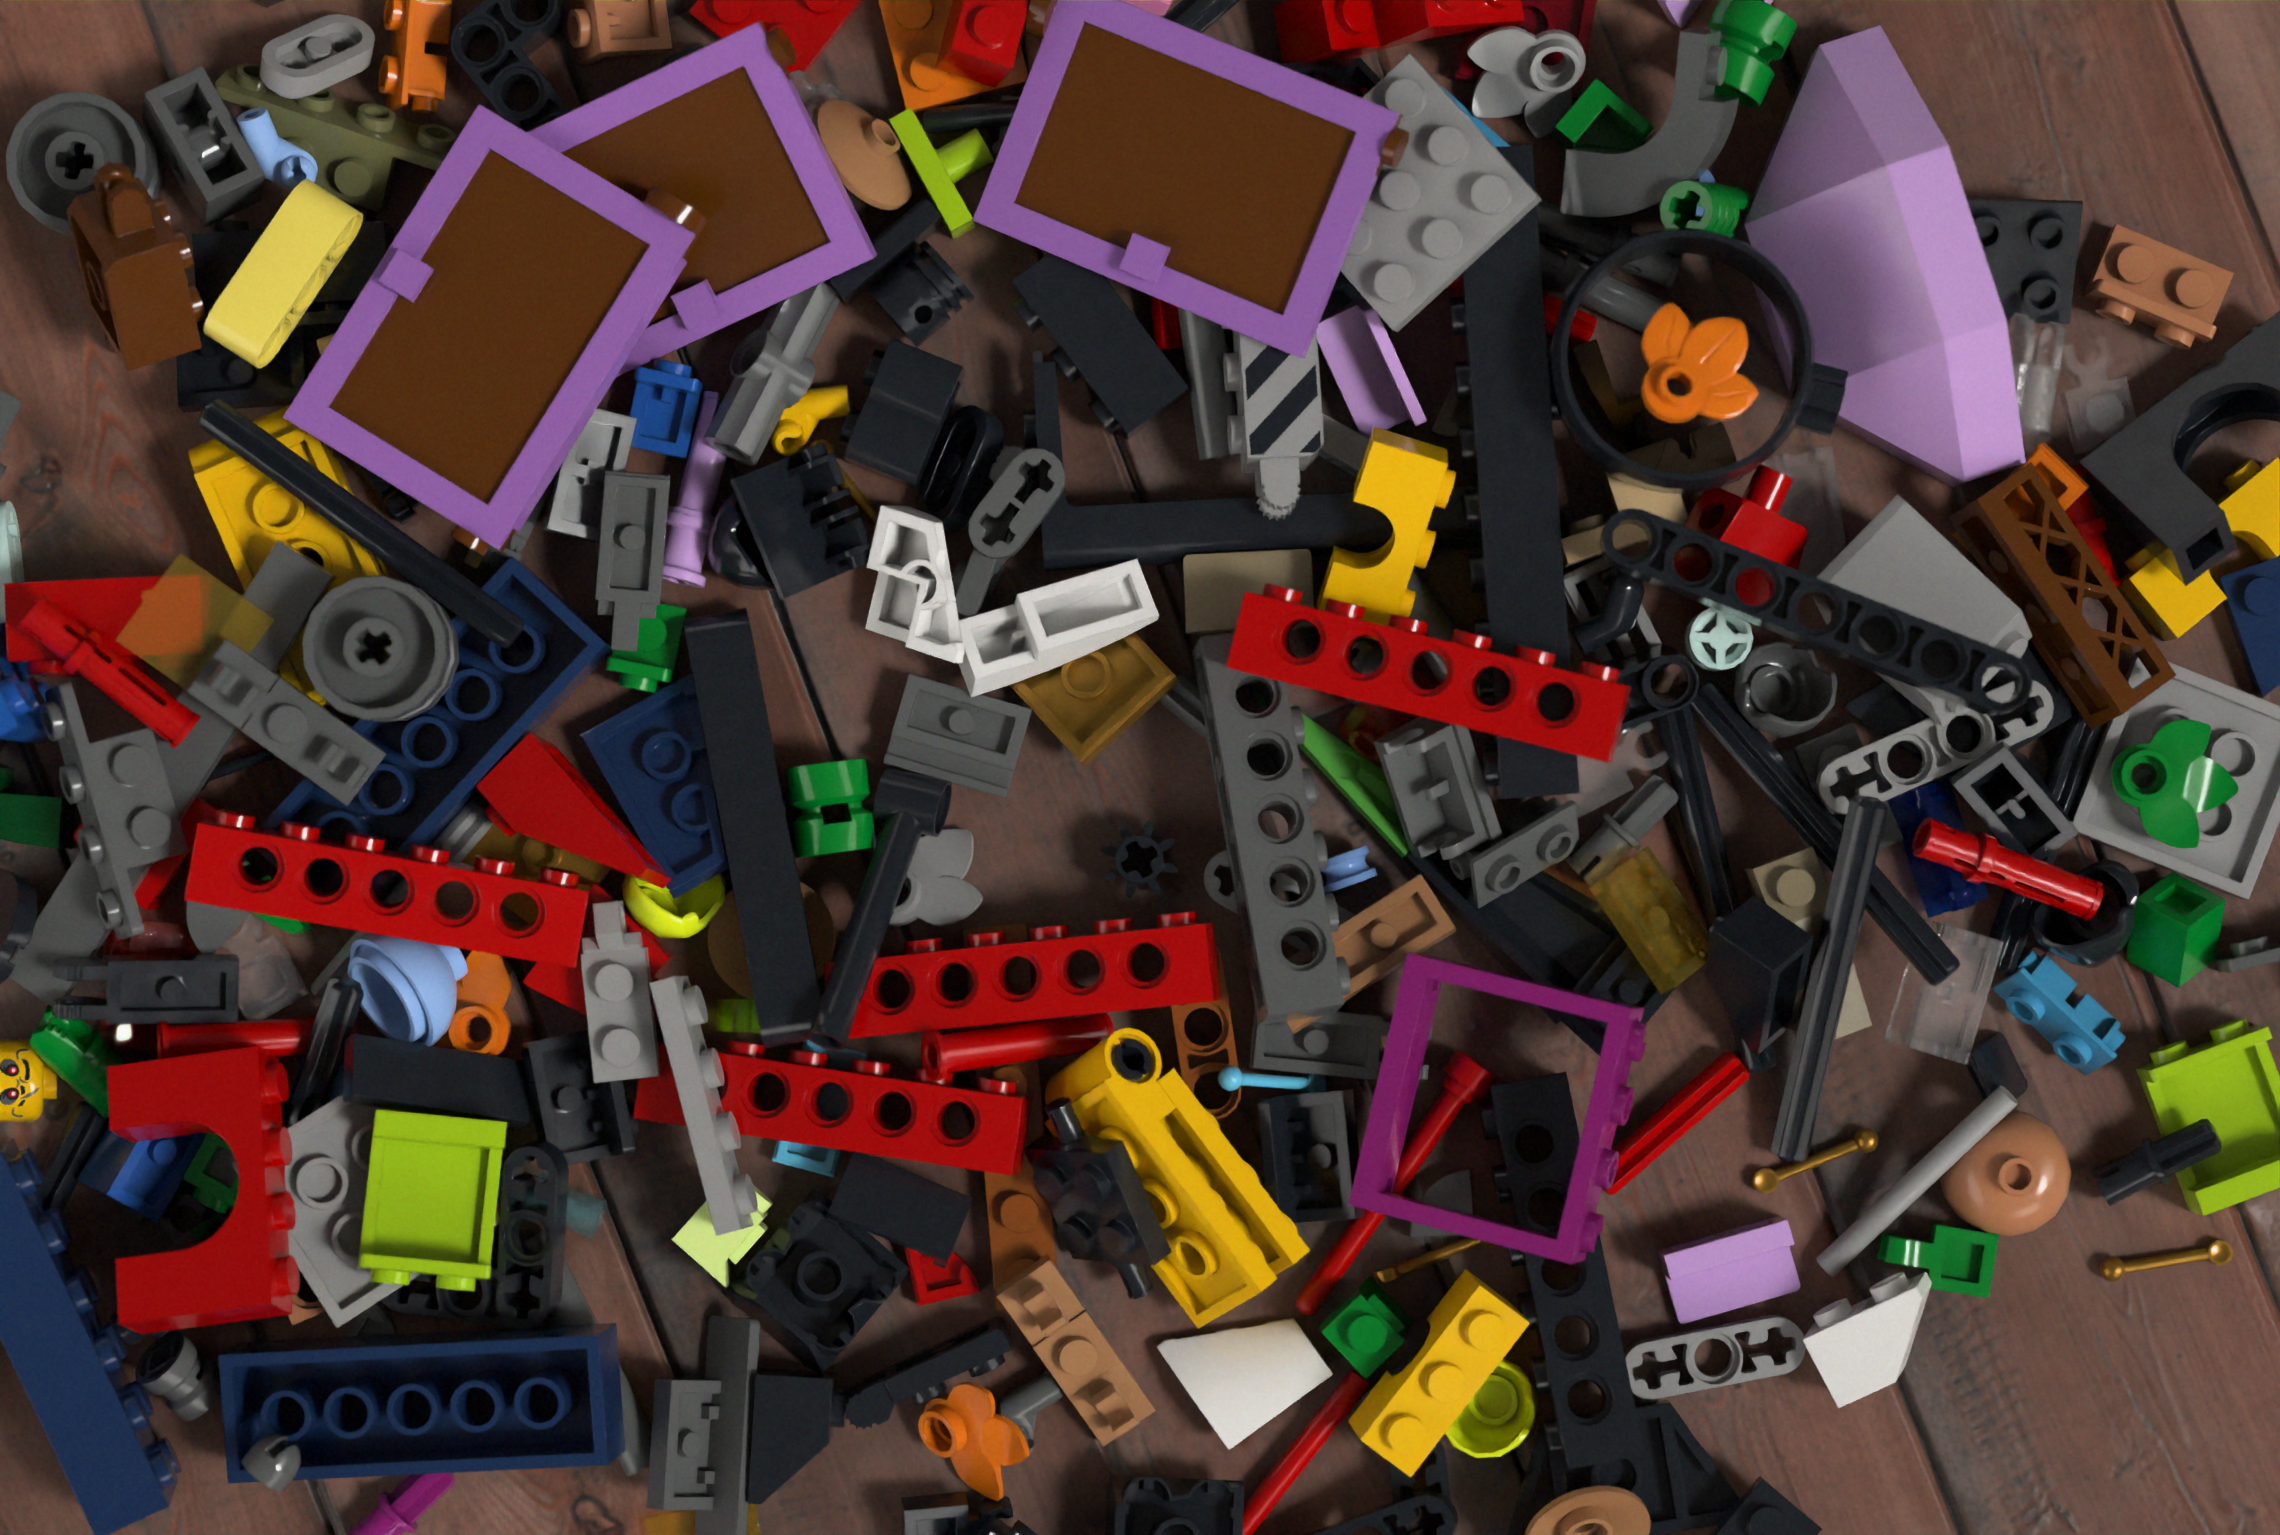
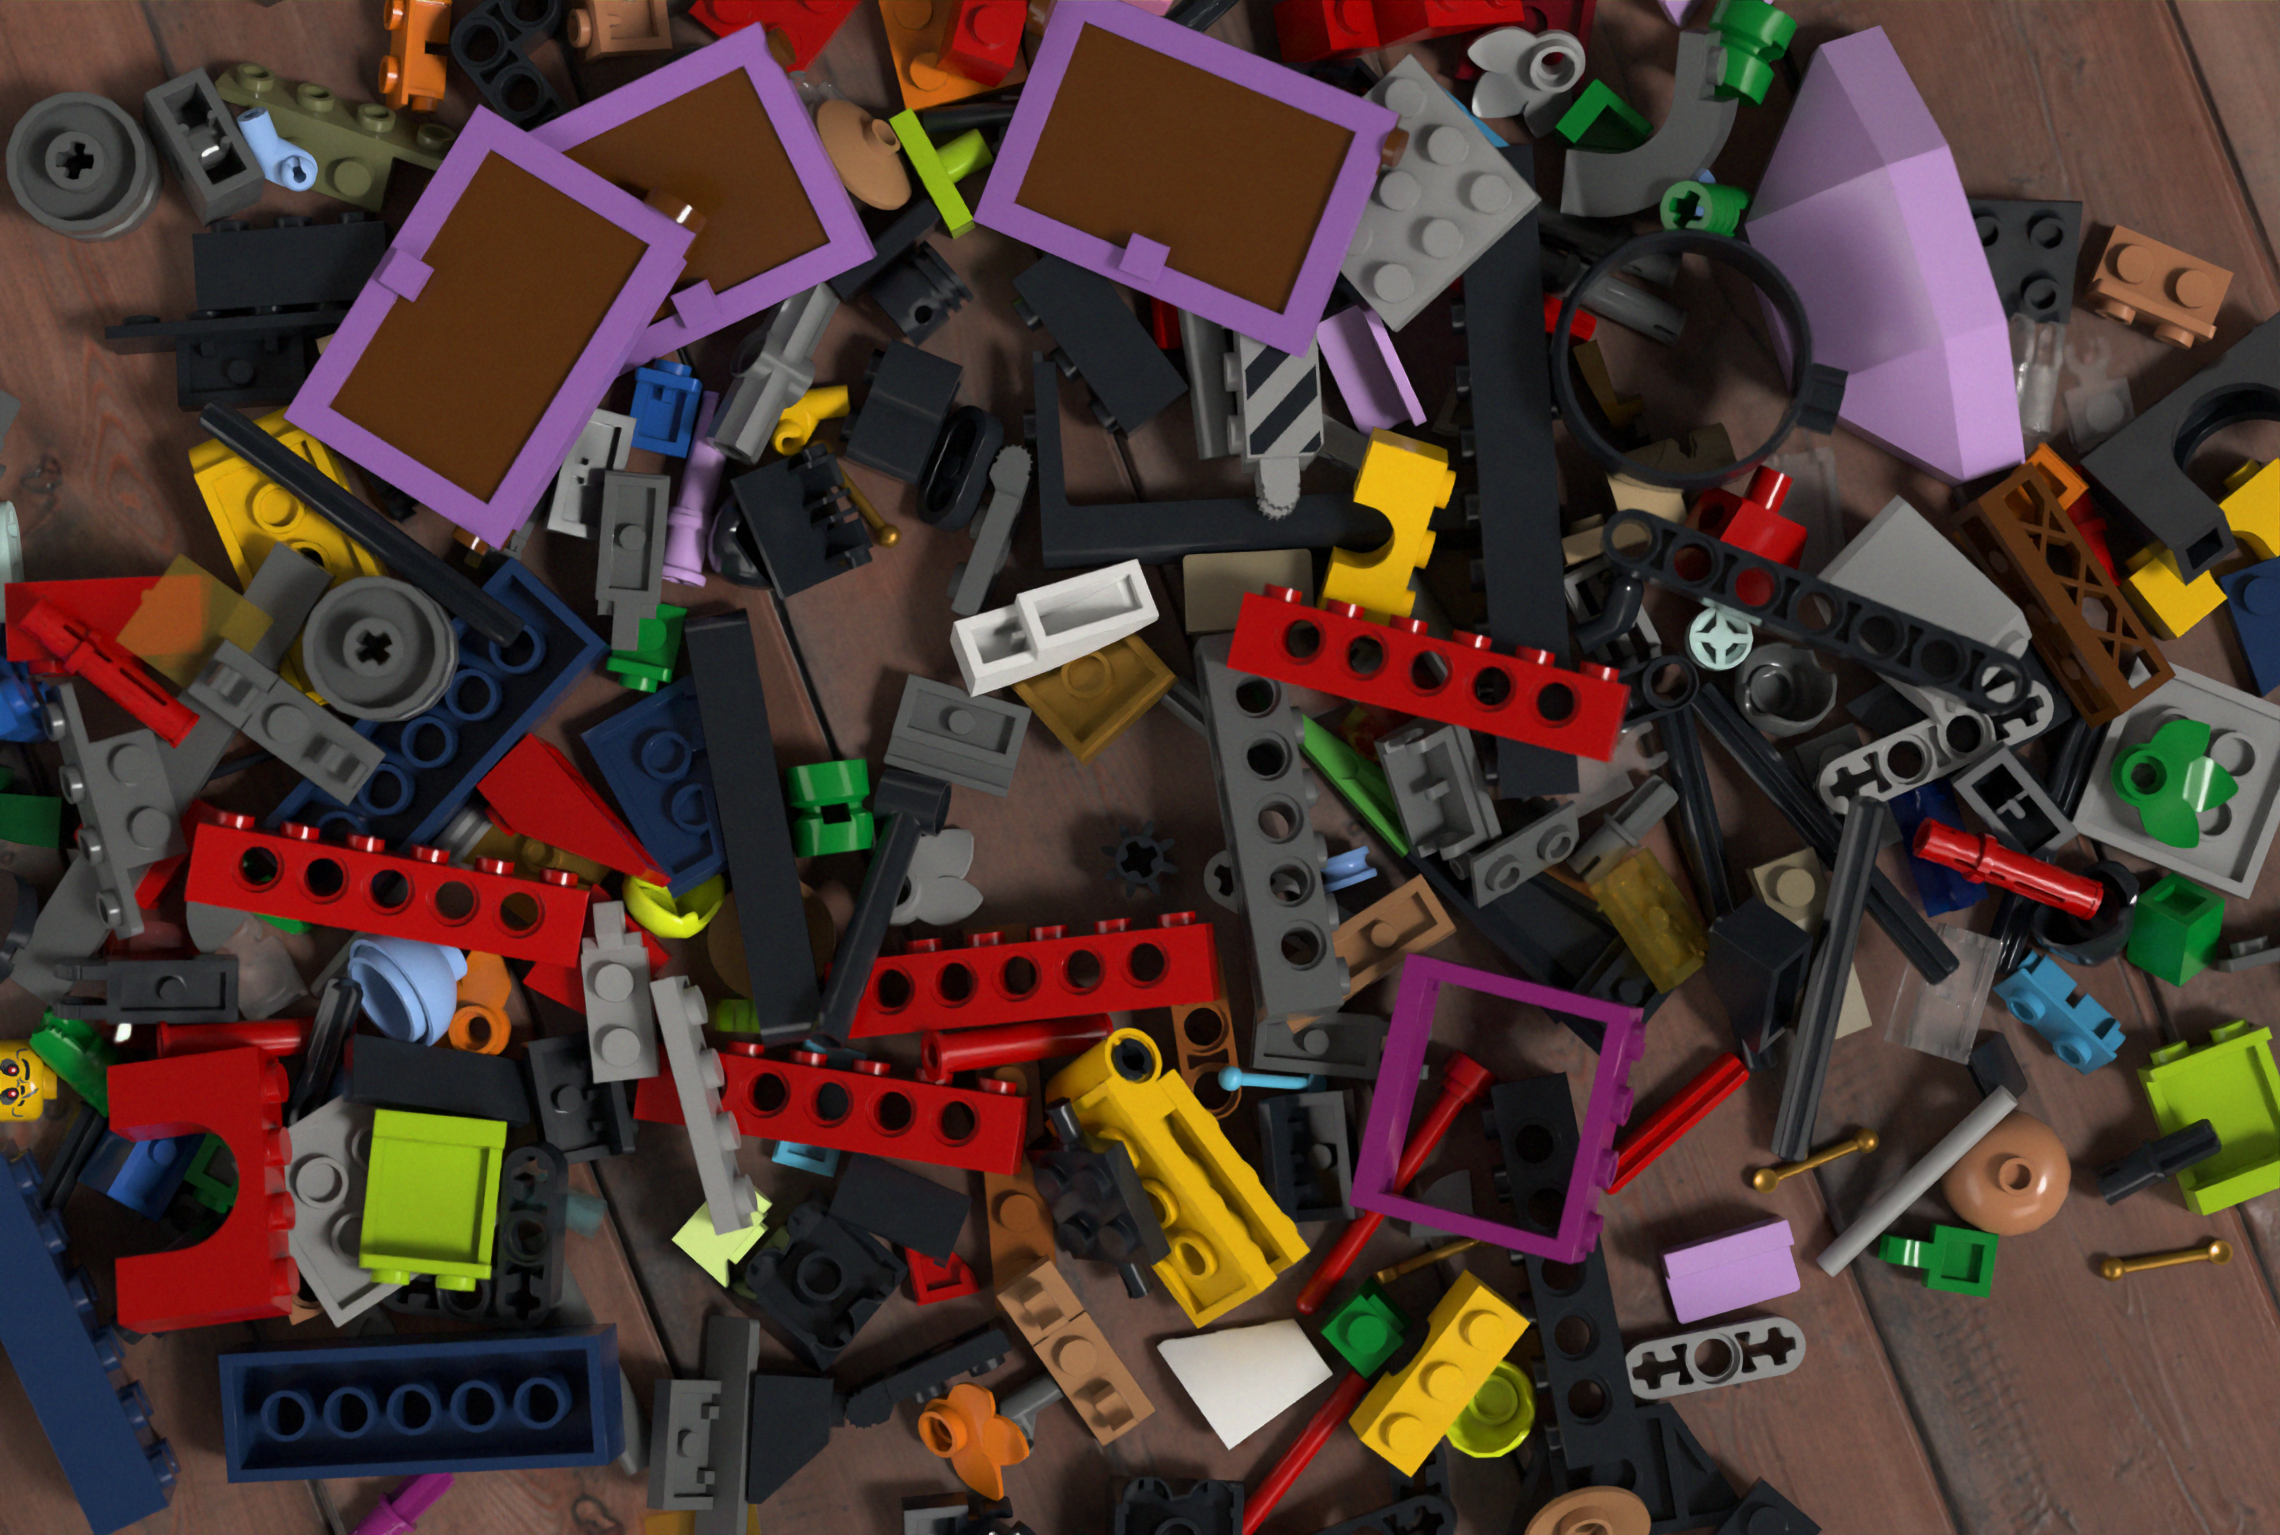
reddish brown hinge [66,161,205,371] -> none
dark grey wheel [135,1331,221,1421] -> none
light yellow beam [203,179,363,369] -> none
dark grey hinge [242,1434,301,1492] -> none
light grey plate [260,14,375,99] -> none
white slope [865,505,965,663] -> none
dark grey beam [969,448,1066,560] -> none
orange plate [1641,303,1759,423] -> none
white slope [1802,1272,1932,1408] -> none

